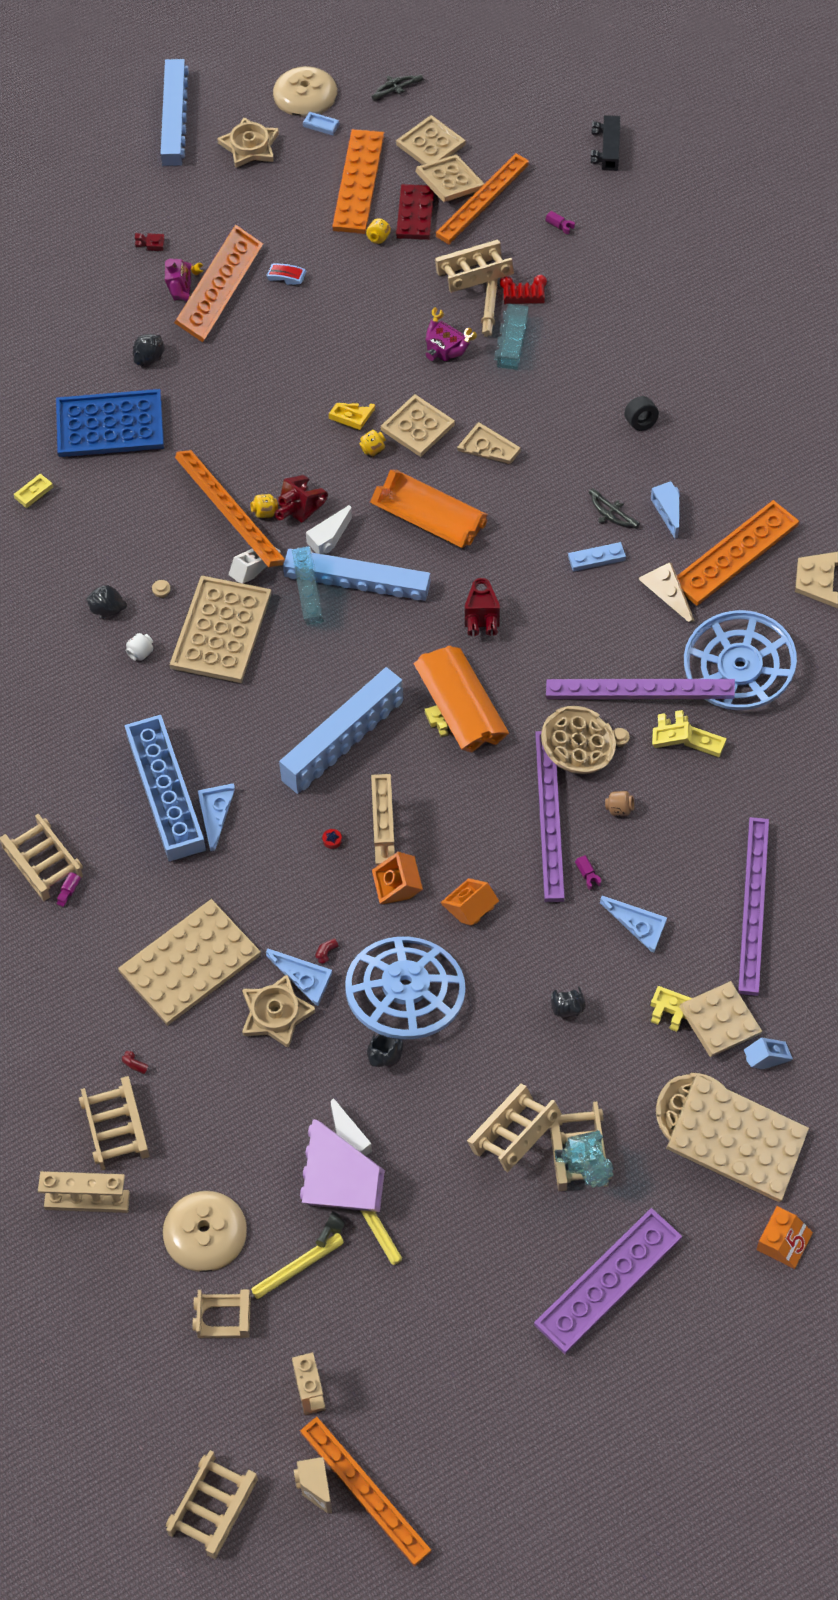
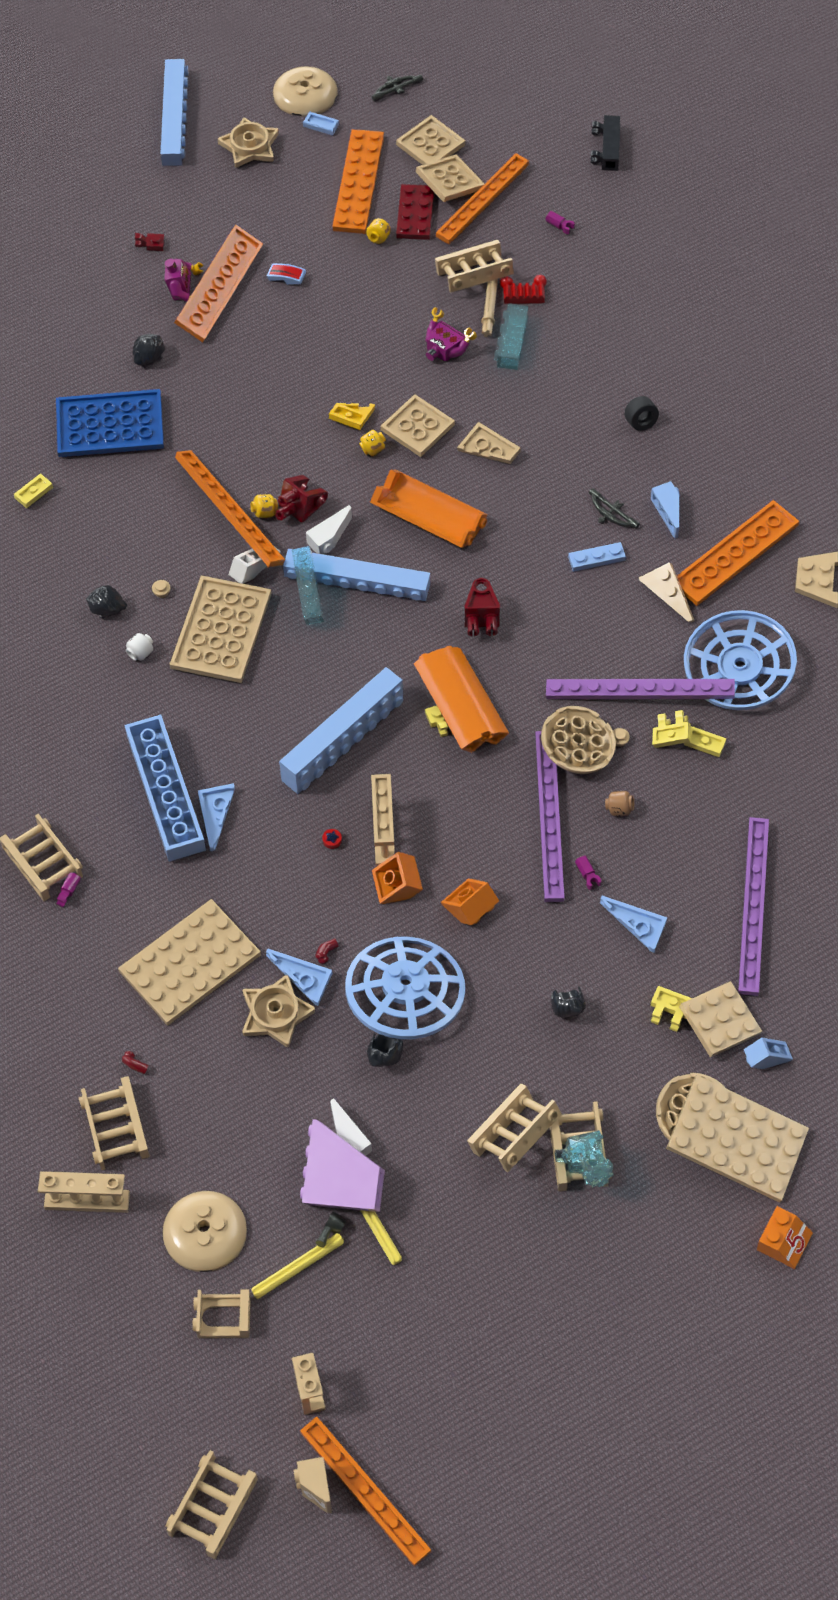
medium lavender plate [534,1208,682,1354] -> none

